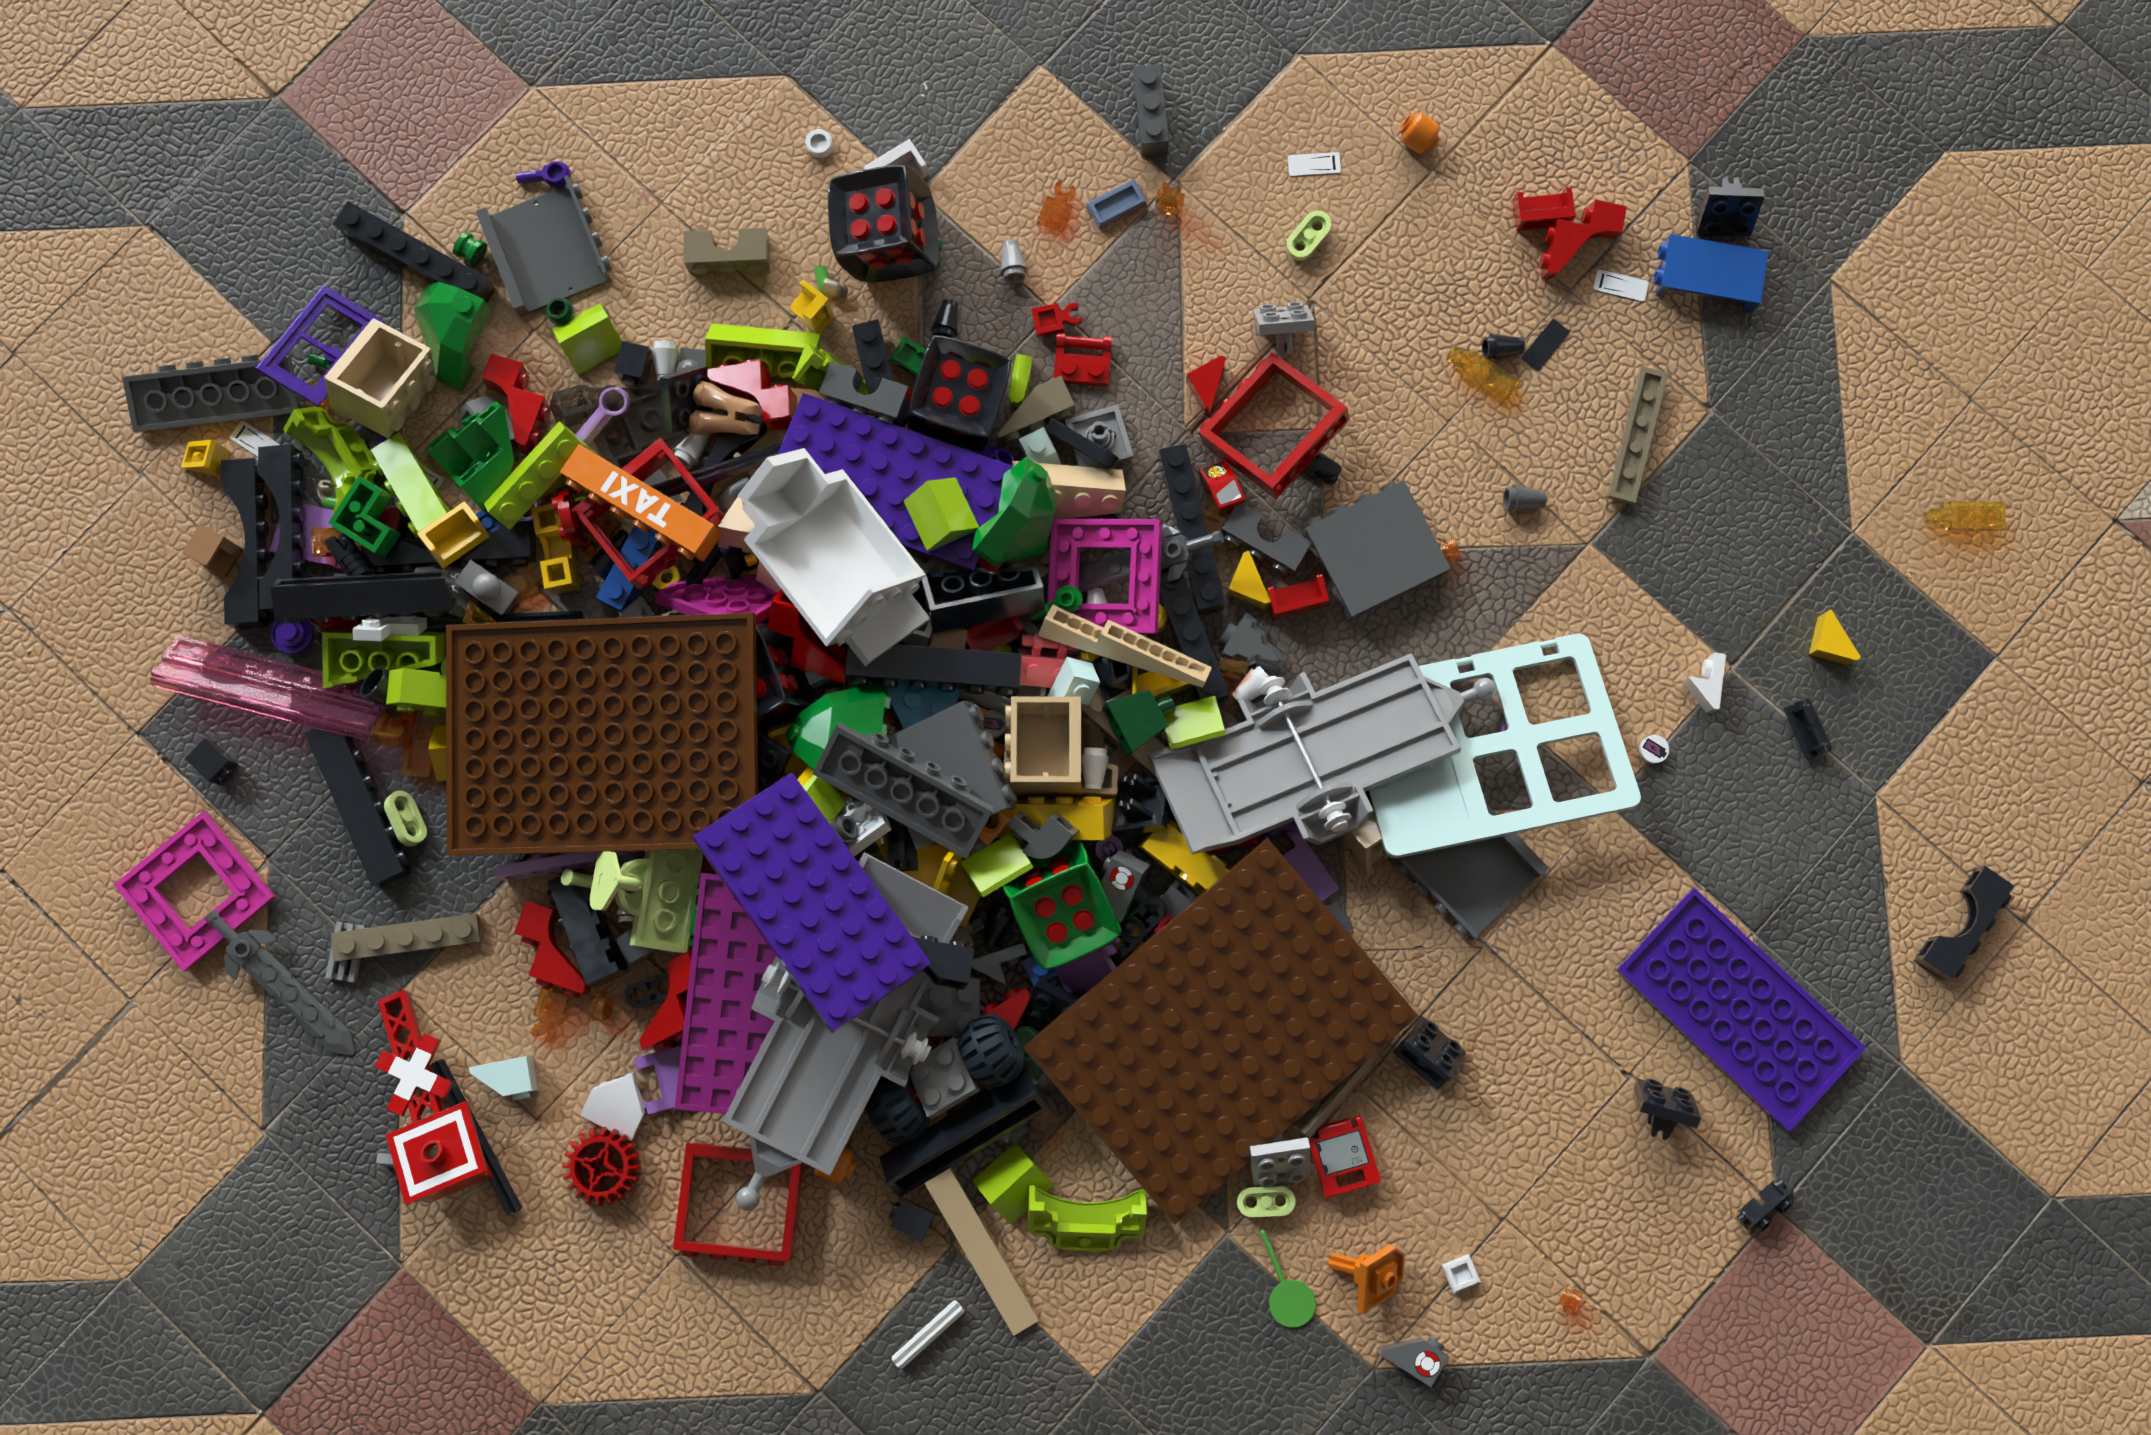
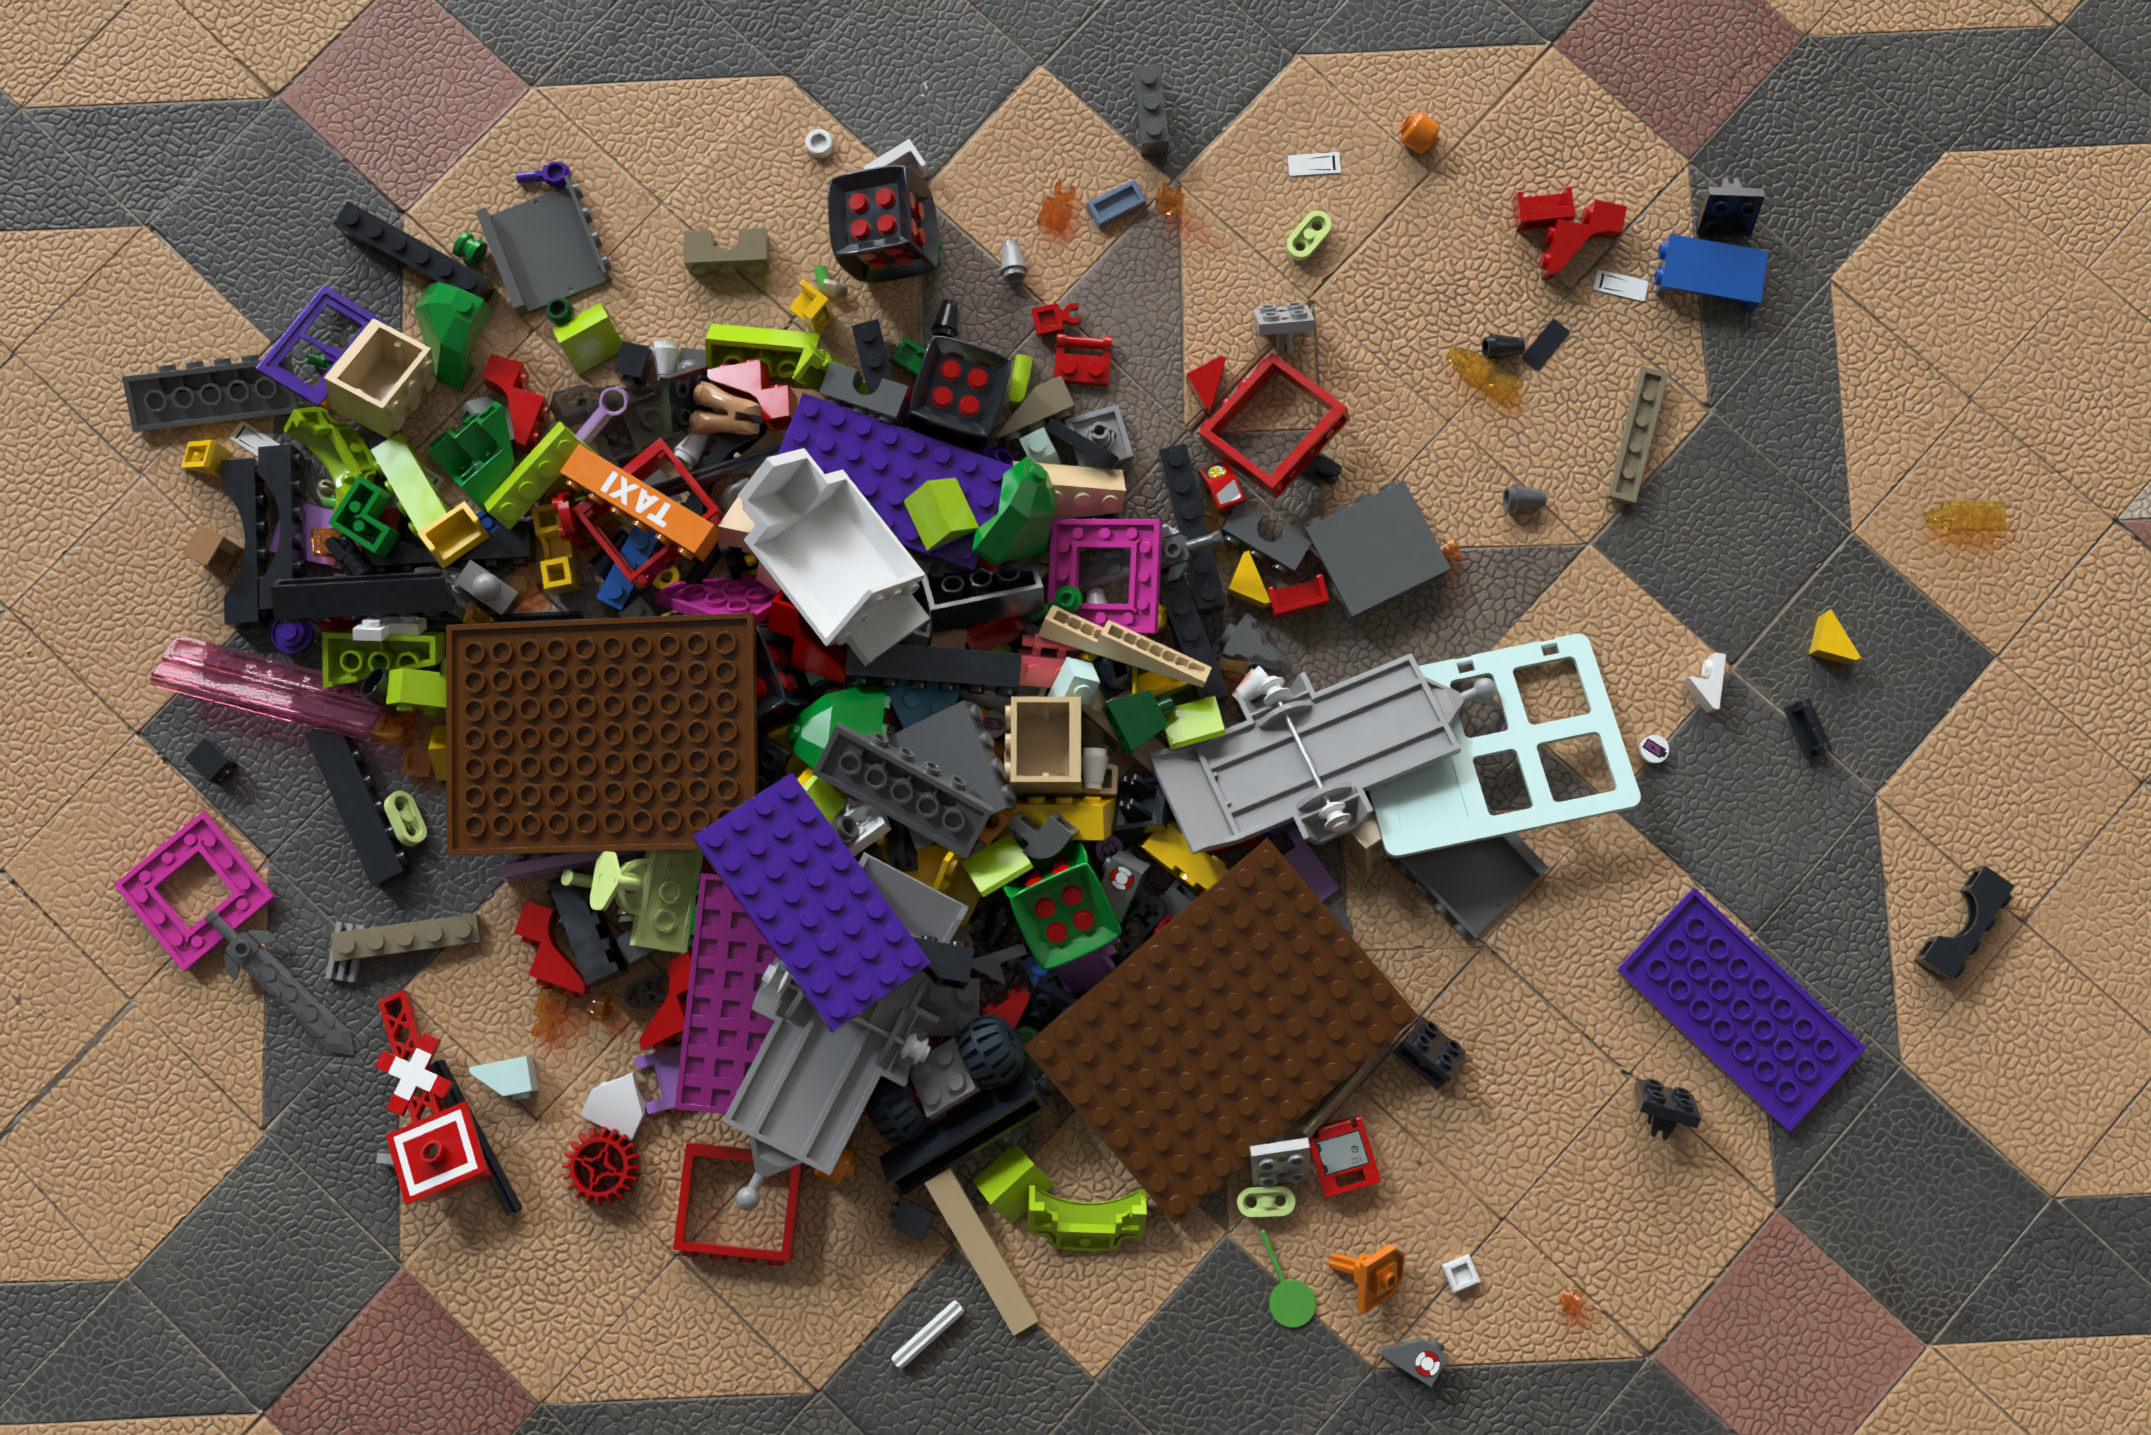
black hinge [1736,1179,1794,1235] -> none

